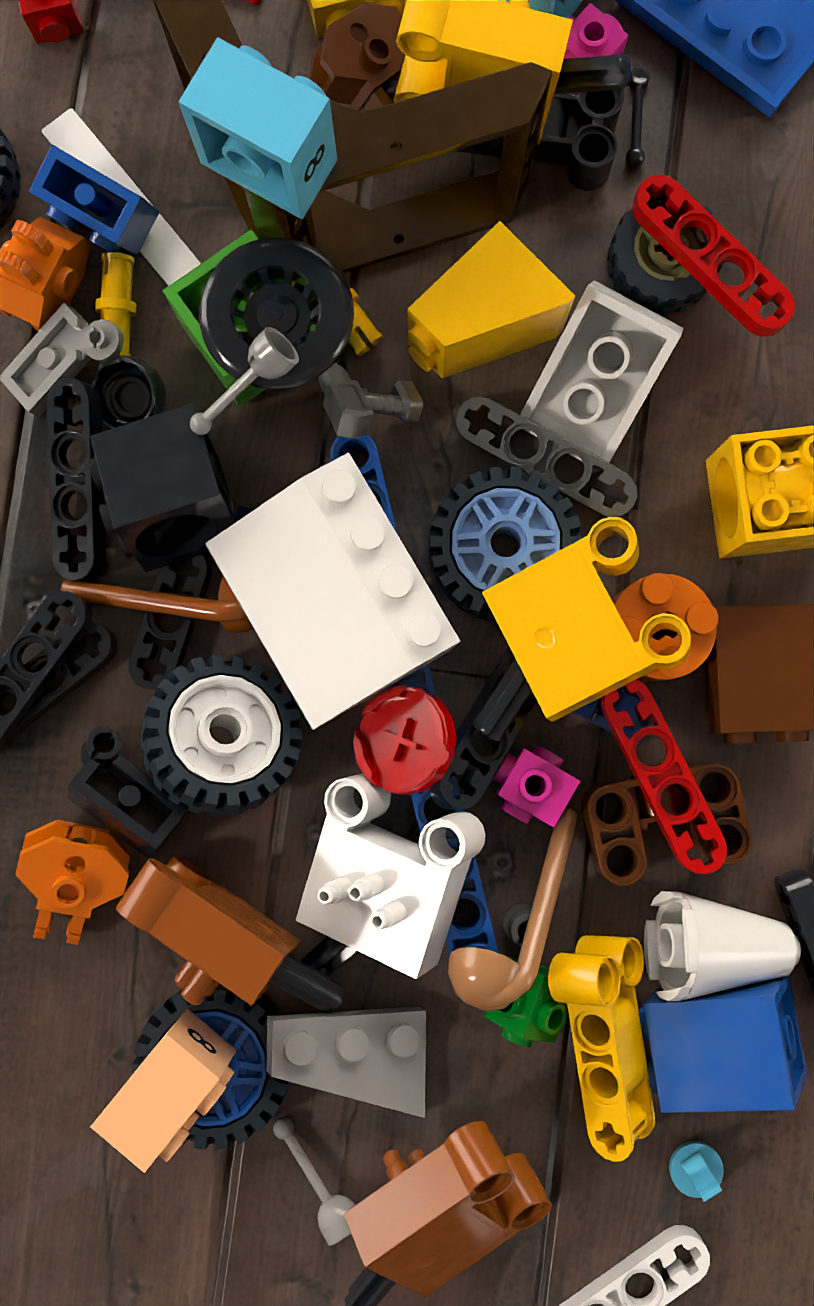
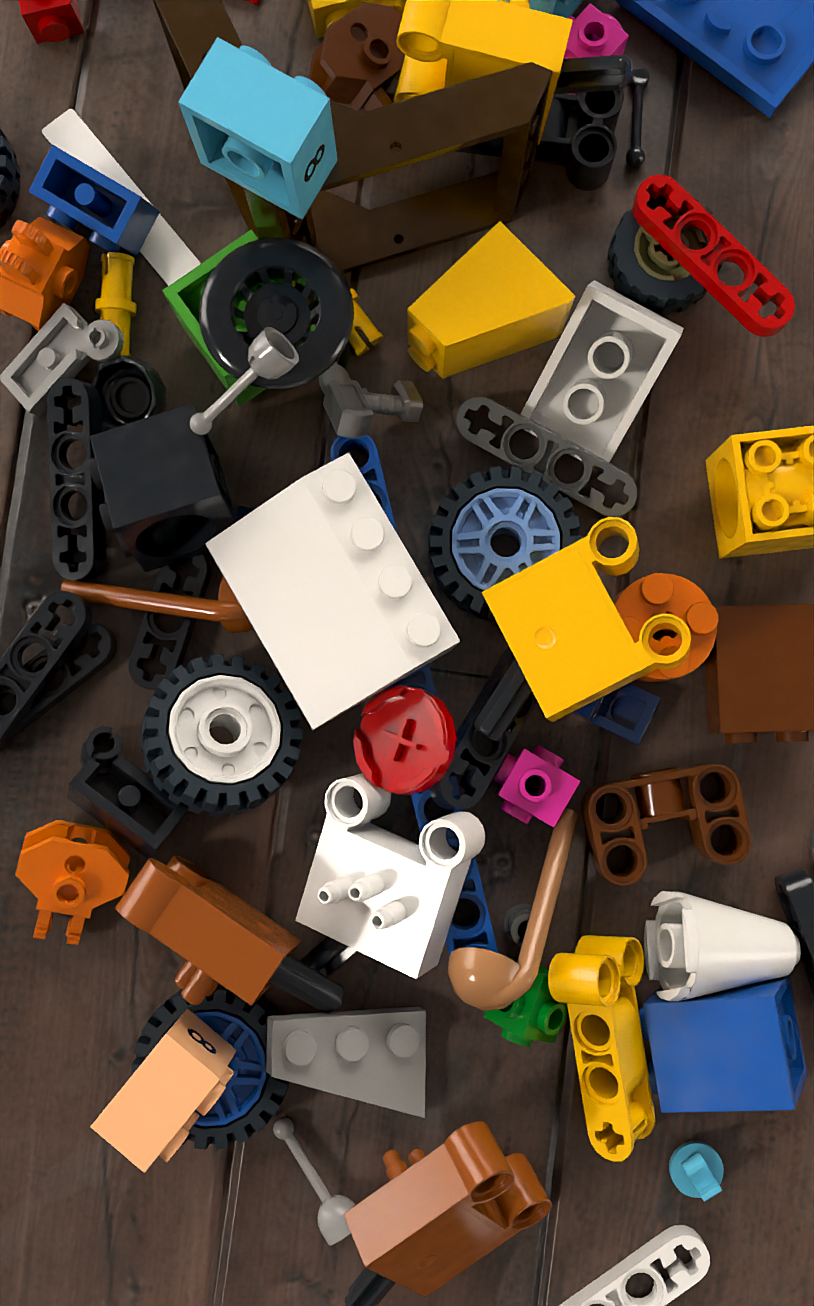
red beam [601,679,727,874] -> none

